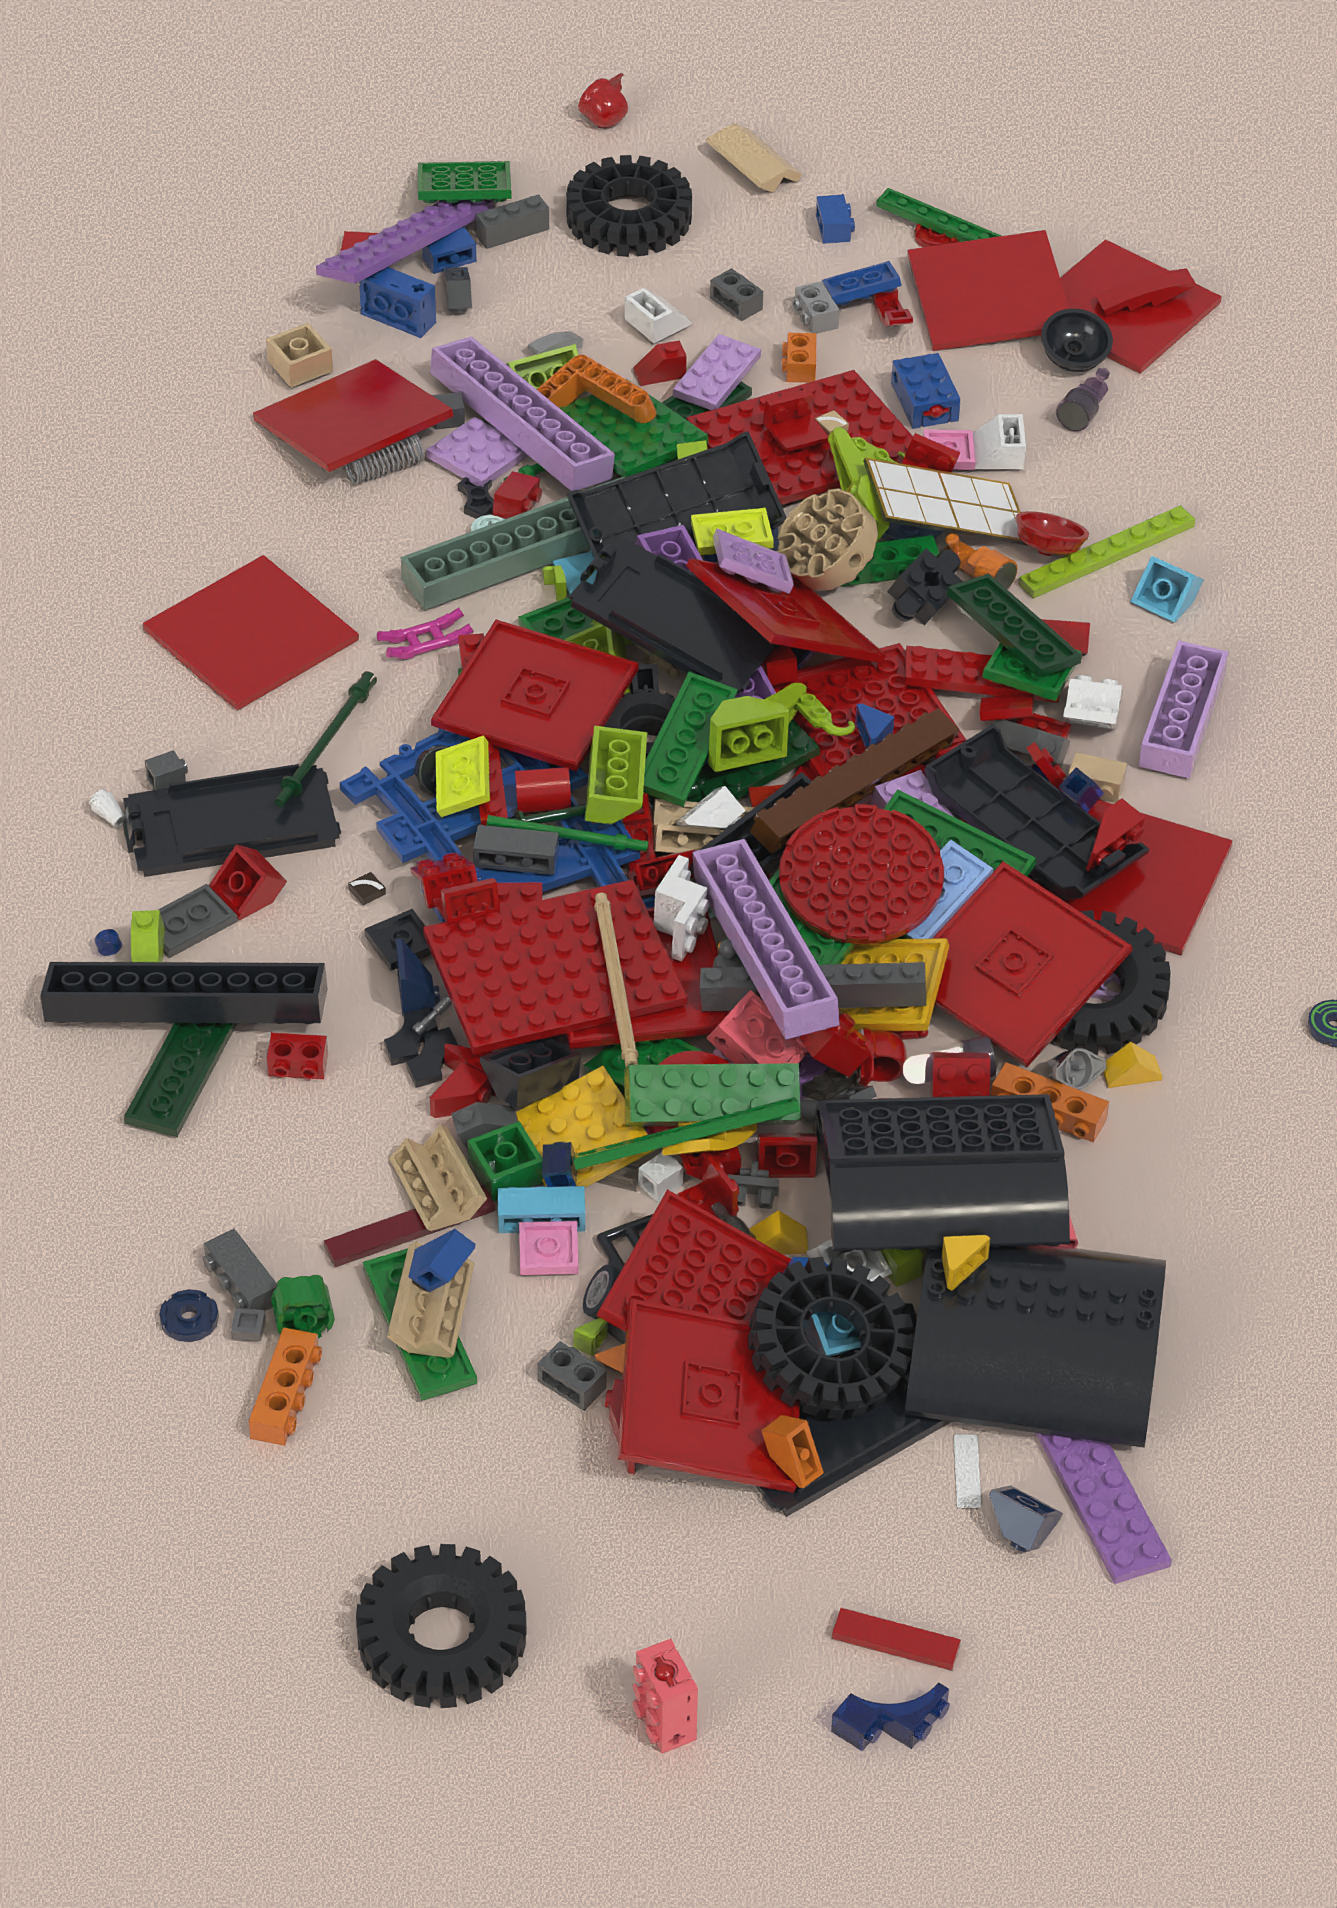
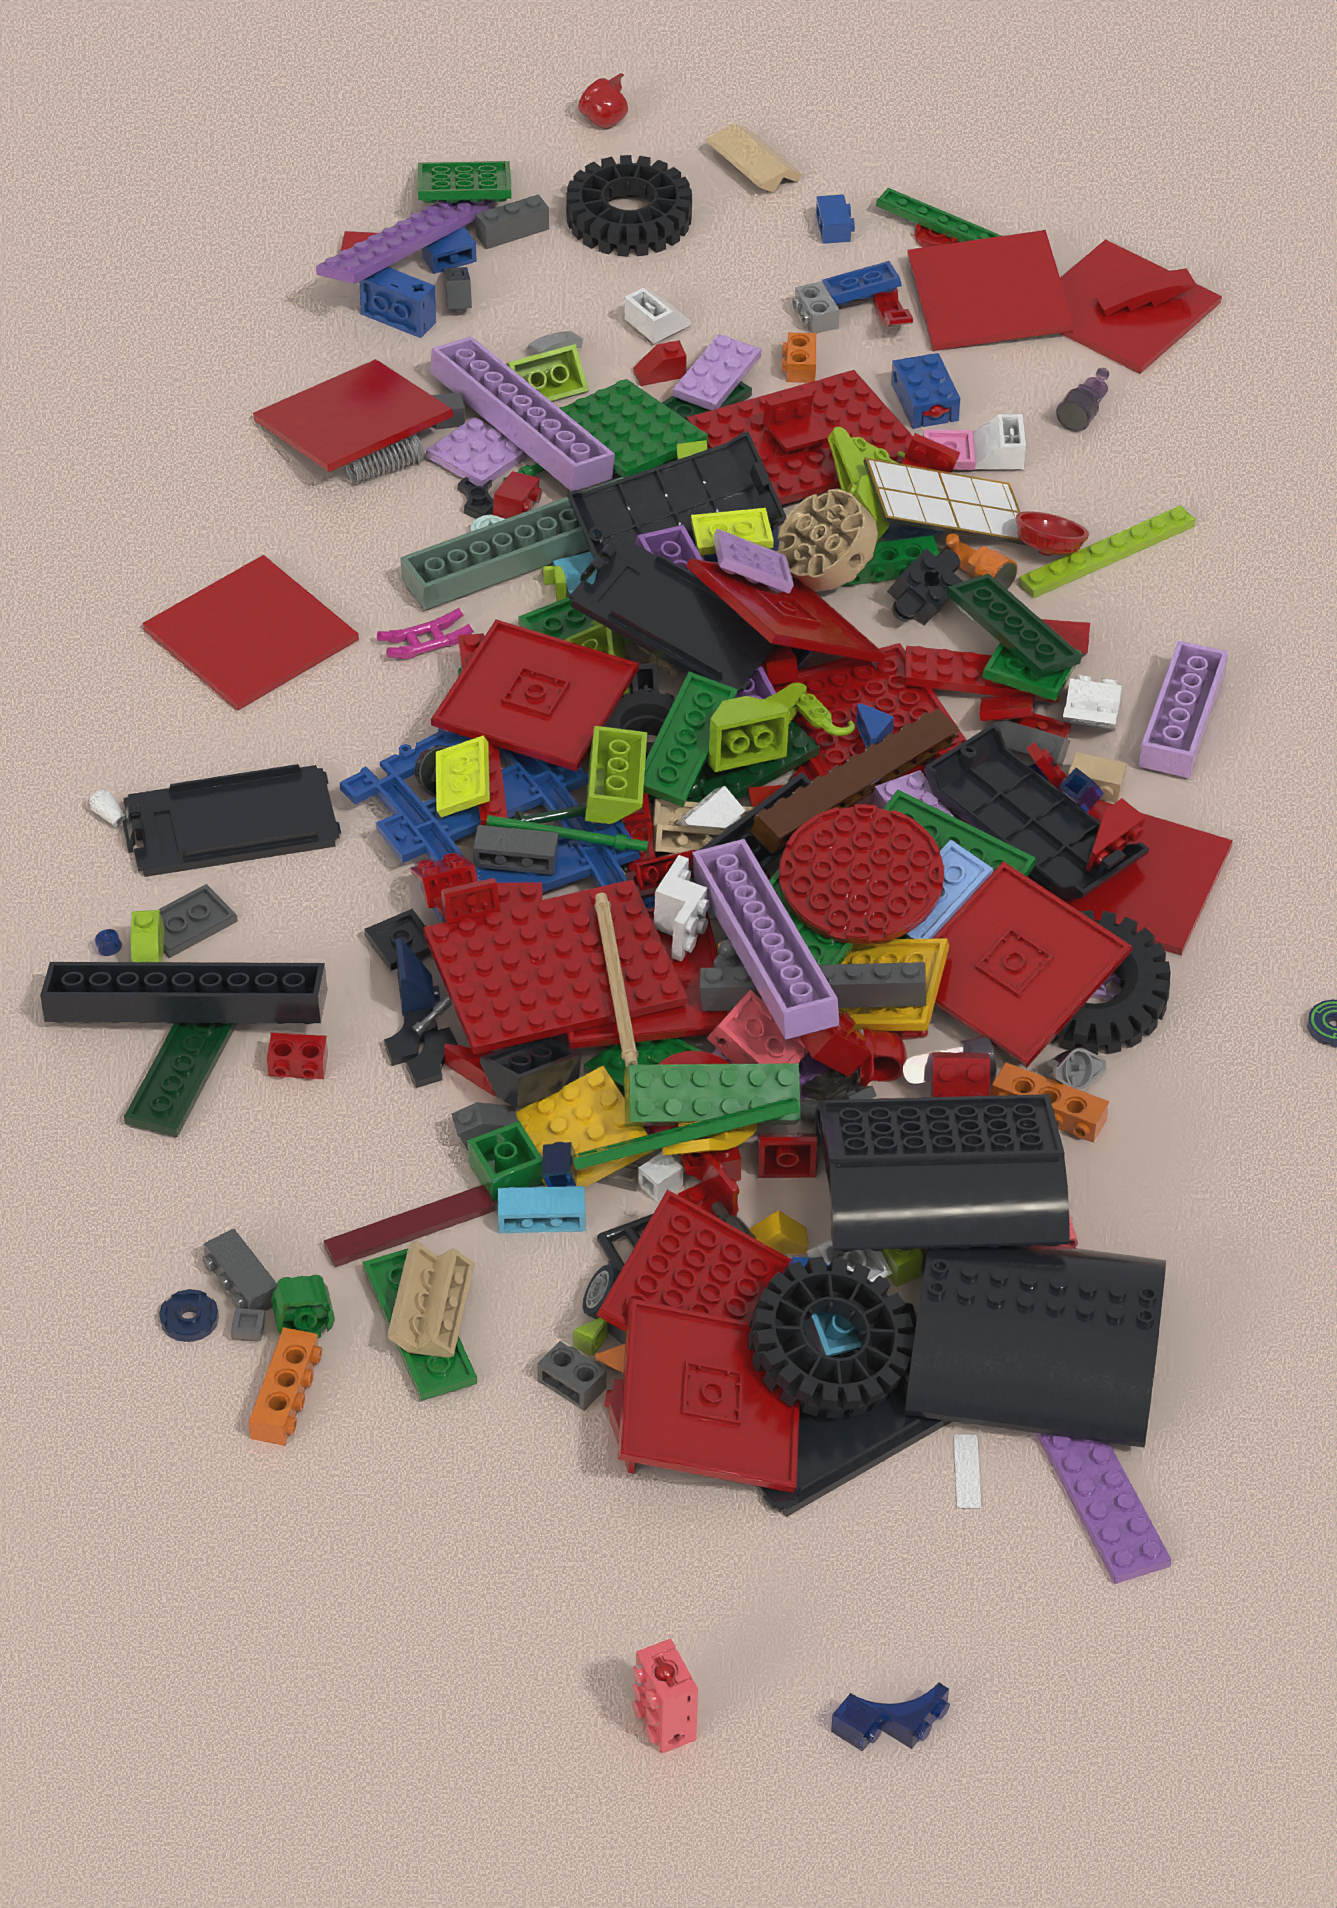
dark grey brick [145,750,188,790] -> none
red slope [208,844,287,920] -> none
tan brick [266,323,333,388] -> none
dark green bar [274,671,377,807] -> none
dark brown tile [348,872,386,905] -> none
black tyre [356,1544,527,1708] -> none
tan slope [389,1125,487,1231] -> none
blue slope [408,1229,476,1292] -> none
red slope [430,1062,492,1118] -> none
red brick [515,767,571,812] -> none
bright pink plate [519,1221,579,1275] -> none
orange beam [537,355,657,423] -> none
dark grey brick [710,268,763,321] -> none
dark grey hips [727,1161,779,1209] -> none
orange slope [761,1415,824,1488] -> none
tan tile [815,411,849,436] -> none
red tile [832,1608,961,1670] -> none
yellow slope [942,1235,990,1291] -> none
slope [989,1485,1063,1552] -> none
black hat [1041,309,1113,372] -> none
yellow slope [1102,1042,1163,1088] -> none
medium azure slope [1130,556,1204,622] -> none

